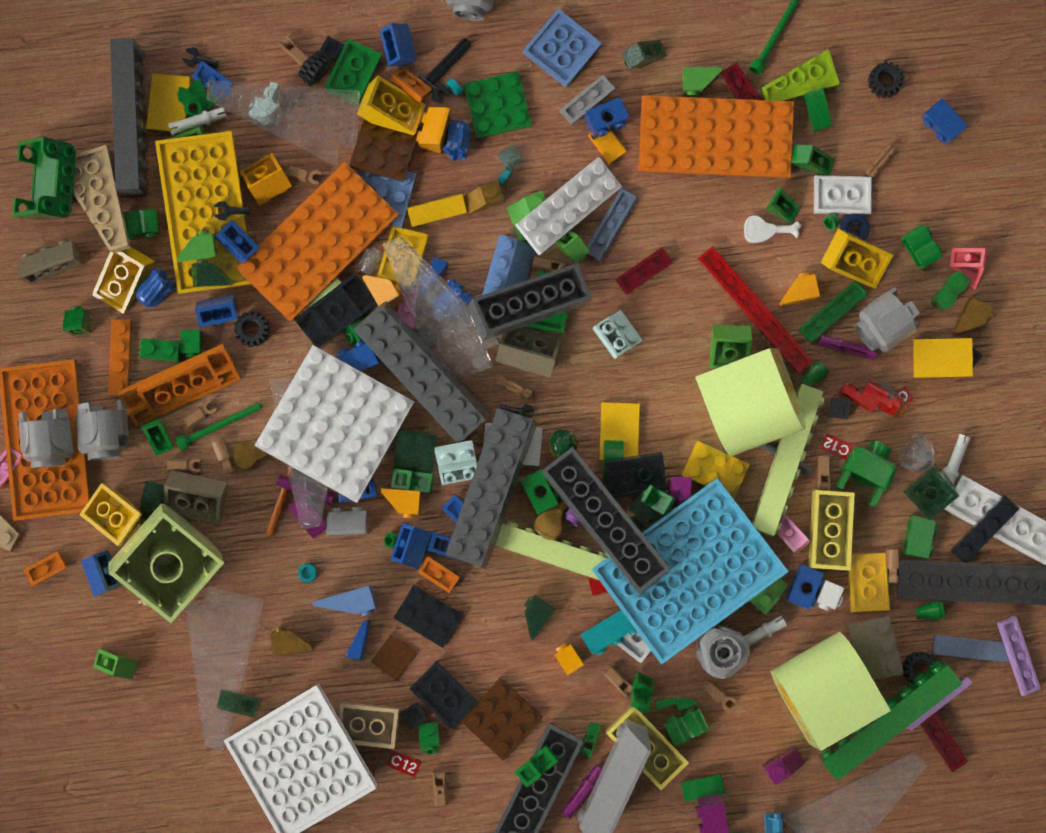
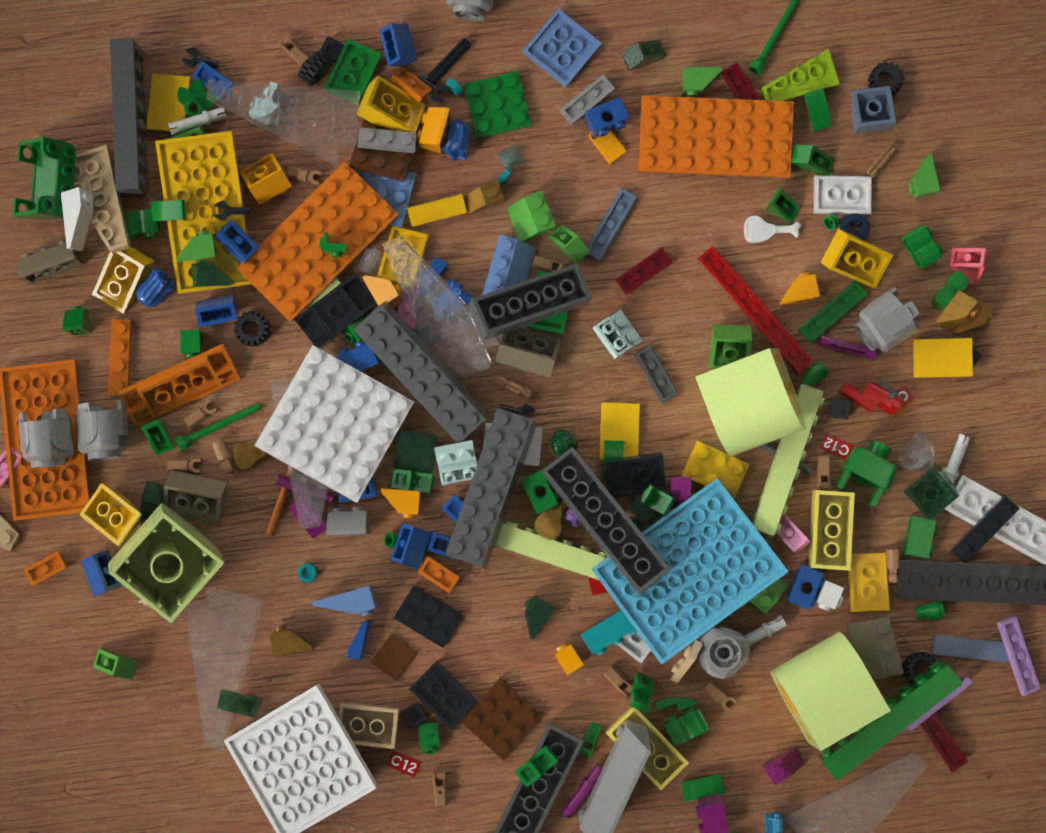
green brick [139,338,183,363] -> none
white plate [515,157,622,255] -> none
blue brick [921,98,967,145] -> none
none -> white slope [61,187,94,251]
none -> green slope [151,200,186,221]
none -> green bracket [320,232,348,258]
none -> light grey plate [358,127,417,153]
none -> dark grey tile [634,345,679,404]
none -> tan plate [671,640,702,683]
none -> sand blue slope [851,86,896,134]
none -> bright green slope [909,154,940,199]
none -> pearl gold slope [936,290,982,329]

